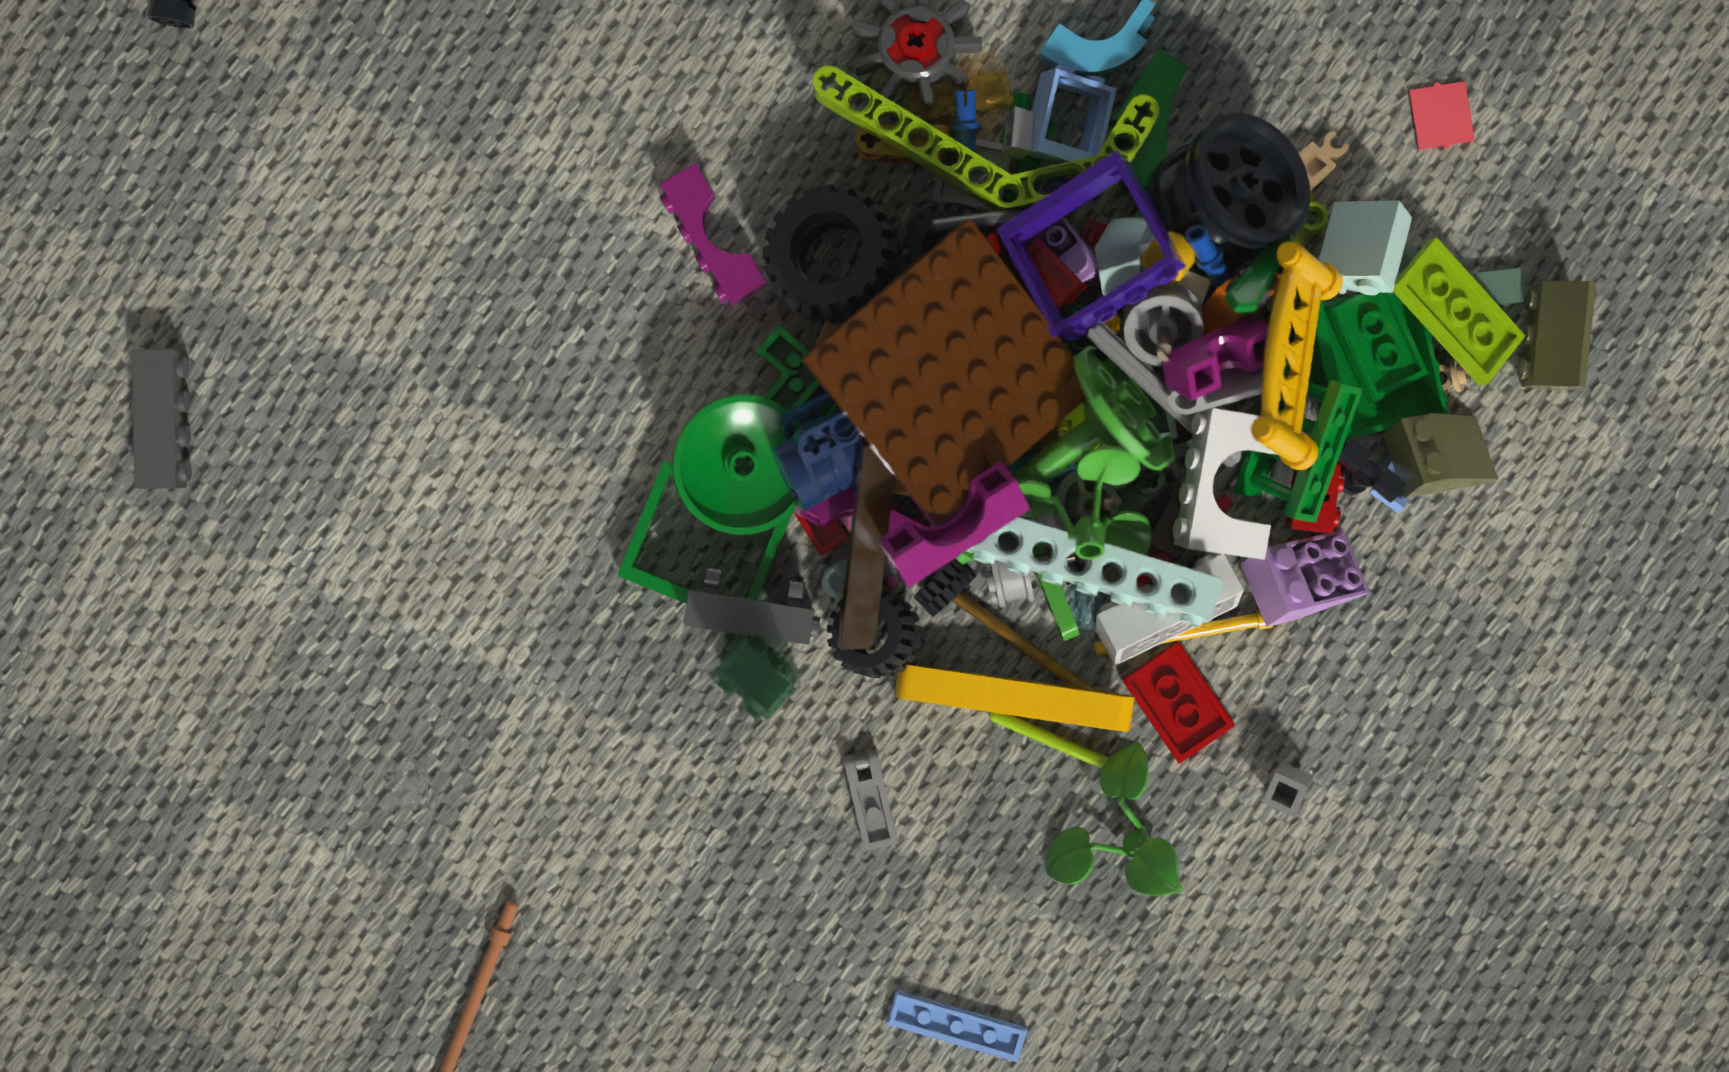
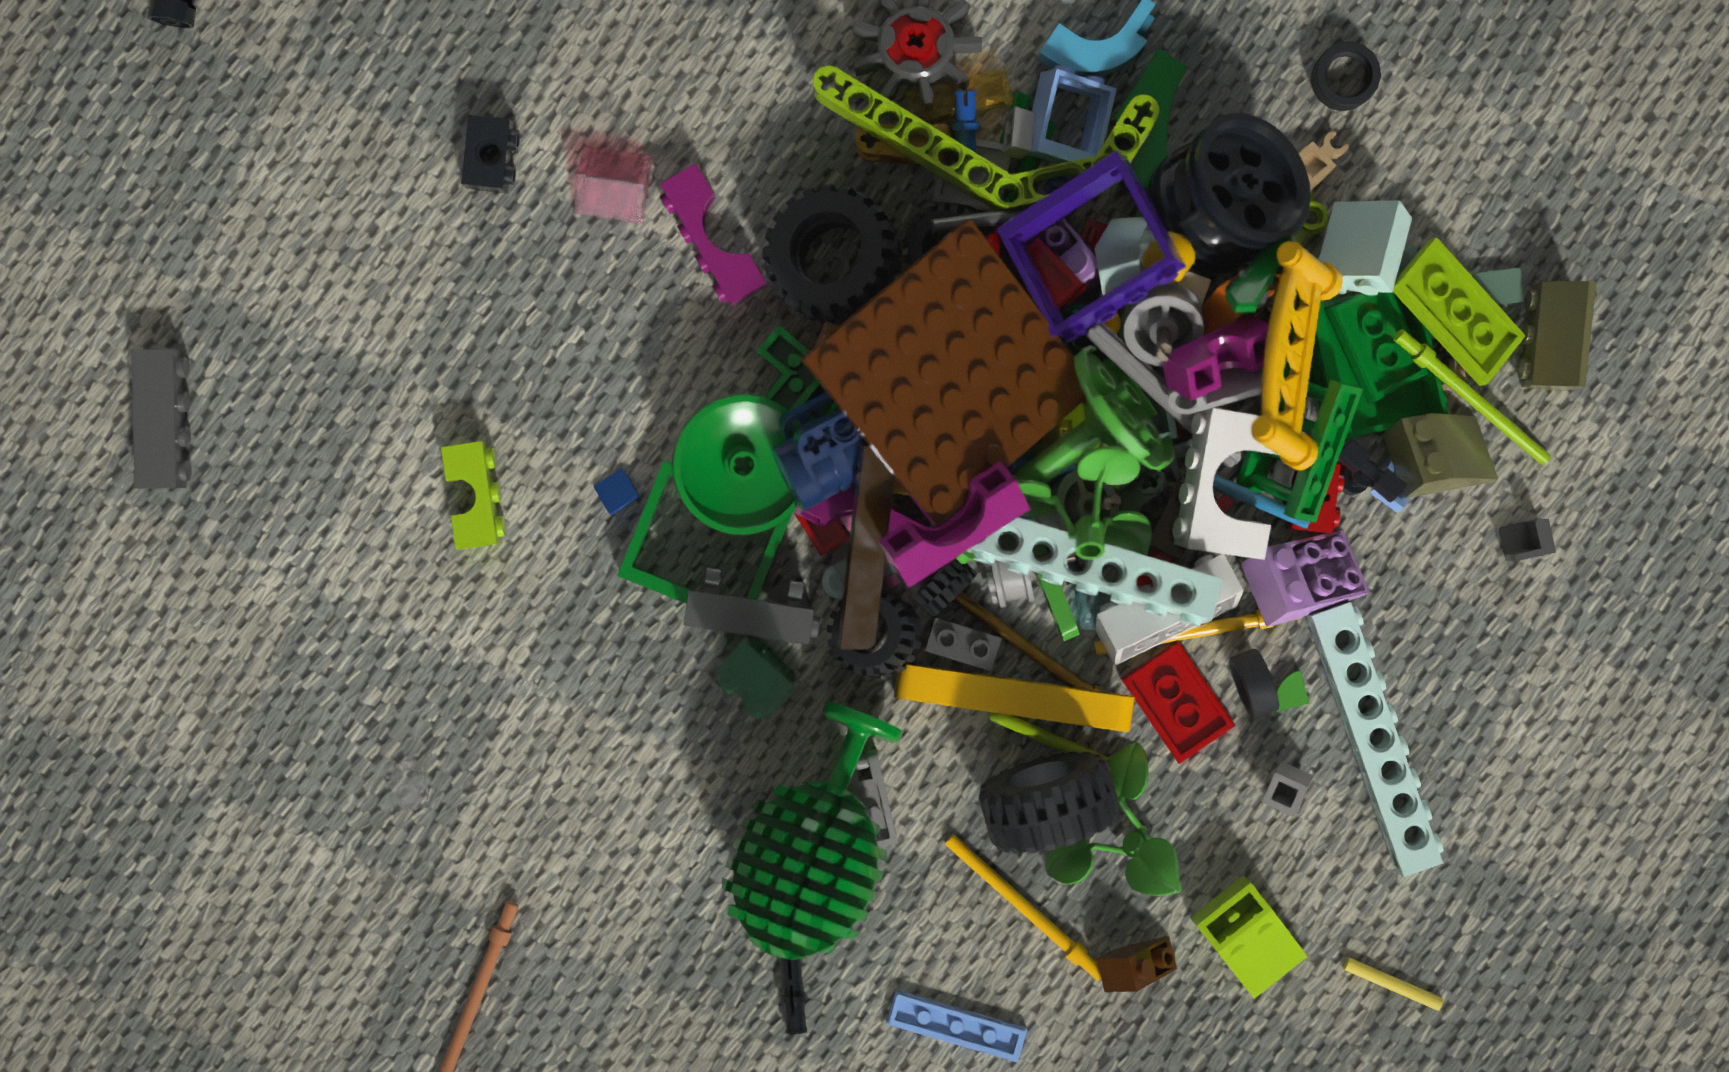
blue pin [1185,225,1232,287] -> none
coral piece [1408,81,1475,150] -> none
none -> lime arch [441,441,507,550]
none -> black brick [461,115,520,194]
none -> clear pink slope [575,145,653,224]
none -> blue slope [593,468,641,515]
none -> green plant [722,701,903,960]
none -> black pin [780,958,807,1035]
none -> dark grey brick [924,616,1002,671]
none -> yellow bar [944,834,1101,981]
none -> black tyre [979,752,1120,854]
none -> reddish brown slope [1096,936,1177,992]
none -> lime slope [1190,875,1308,999]
none -> dark azure bar [1213,475,1310,529]
none -> black tyre [1229,649,1279,719]
none -> bright green tile [1275,669,1309,712]
none -> light aqua brick [1306,601,1444,877]
none -> black tyre [1311,41,1381,111]
none -> light yellow bar [1343,957,1443,1011]
none -> lime bar [1393,329,1551,465]
none -> dark grey panel [1499,519,1556,561]

